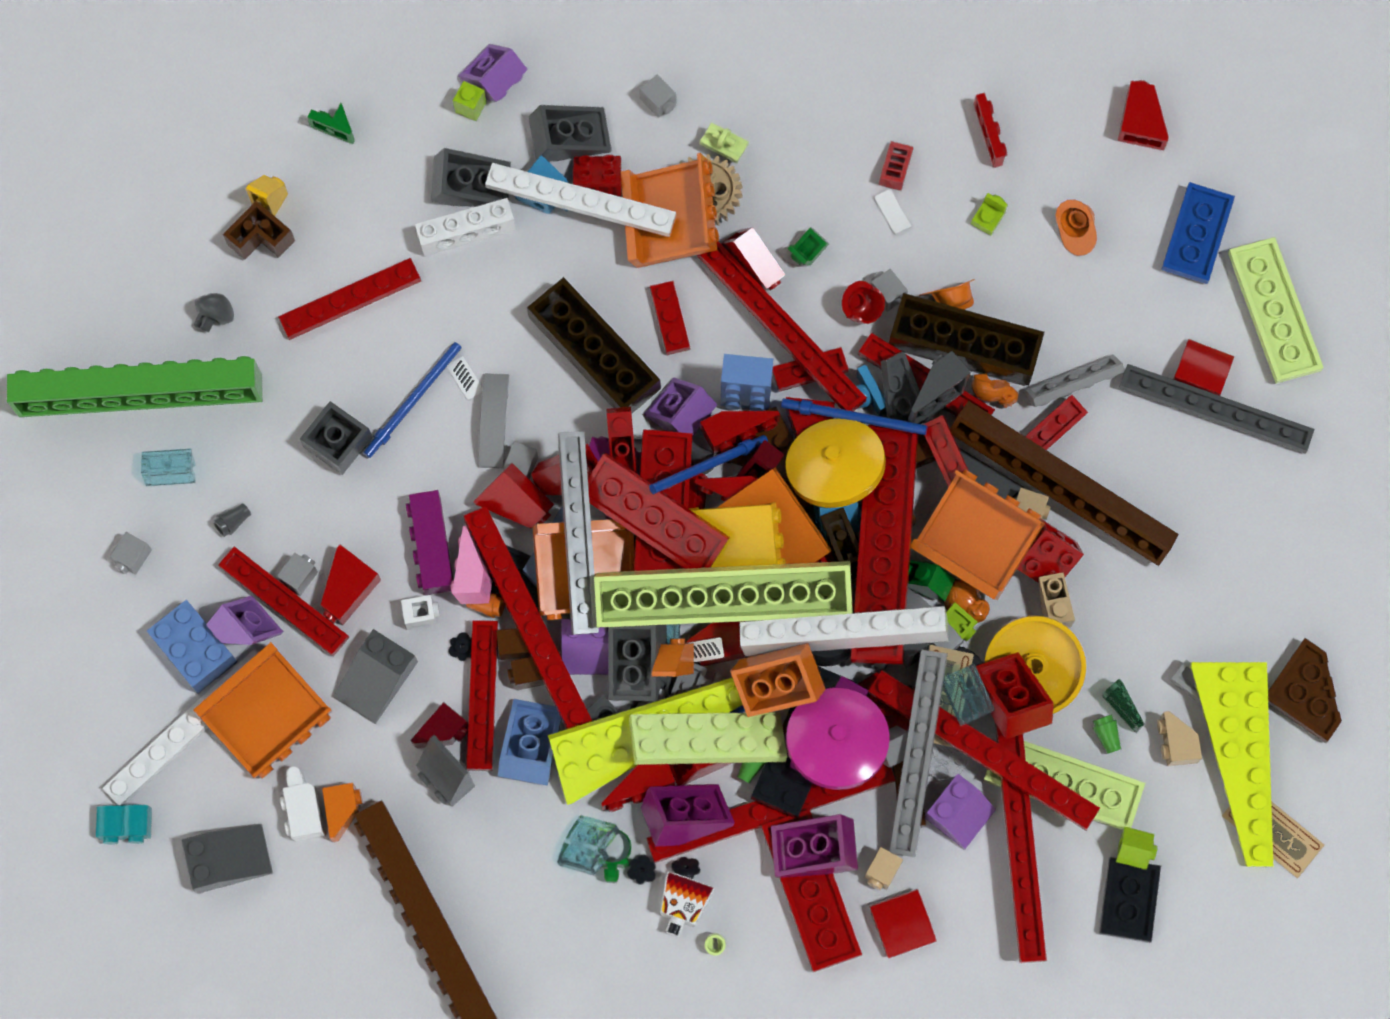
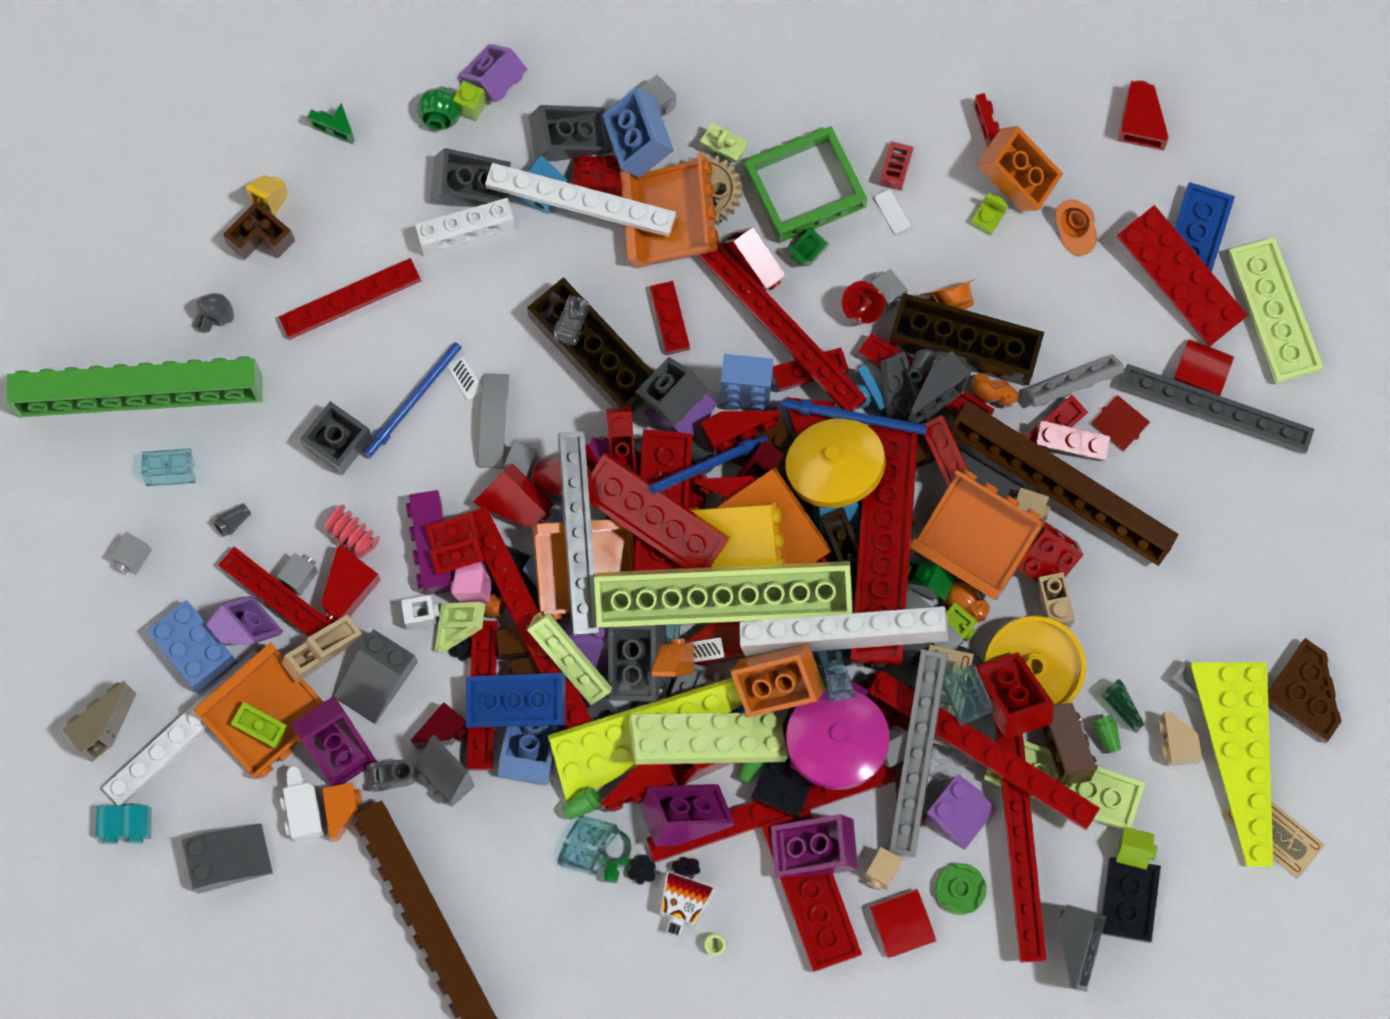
none -> dark tan slope [62,680,136,762]
none -> lime plate [231,702,289,749]
none -> tan slope [282,615,362,683]
none -> magenta slope [291,696,377,786]
none -> coral piece [325,504,380,558]
none -> flat silver piece [367,759,418,792]
none -> green plant [417,86,461,131]
none -> red slope [425,512,485,575]
none -> yellowish green wing [435,602,485,653]
none -> blue plate [466,673,565,728]
none -> yellowish green fence [527,612,612,705]
none -> clear leg [554,295,589,346]
none -> bright green cone [562,787,602,820]
none -> medium blue brick [602,87,674,178]
none -> dark grey brick [635,357,709,425]
none -> bright green window [744,126,867,244]
none -> clear light blue hinge [818,649,855,702]
none -> dark grey cone [908,349,936,382]
none -> bright green tile [935,863,987,915]
none -> orange brick [976,126,1063,212]
none -> plate [1034,420,1110,461]
none -> reddish brown brick [1041,703,1097,785]
none -> dark grey slope [1058,904,1107,992]
none -> clear red piece [1091,395,1150,452]
none -> red plate [1116,204,1248,347]

